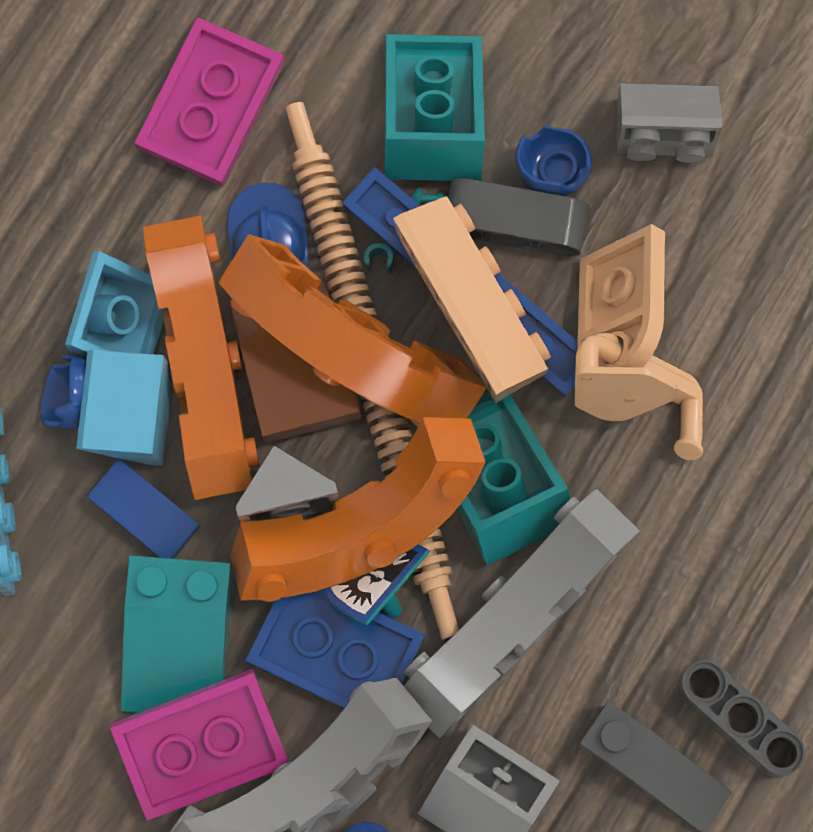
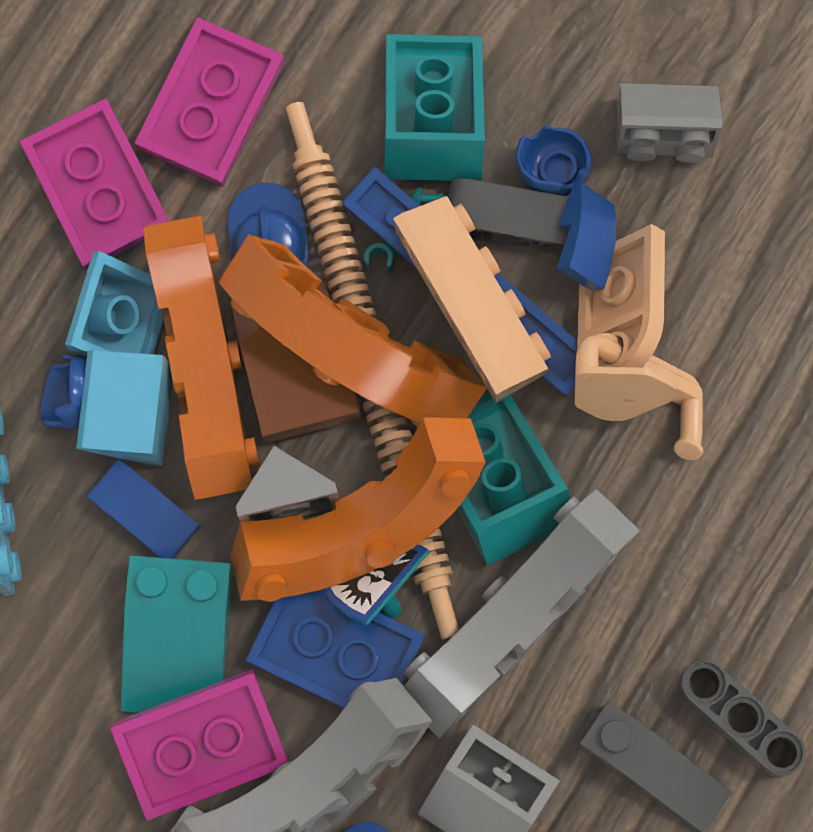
none -> dark pink plate [20,98,169,271]
none -> blue slope [556,182,616,291]

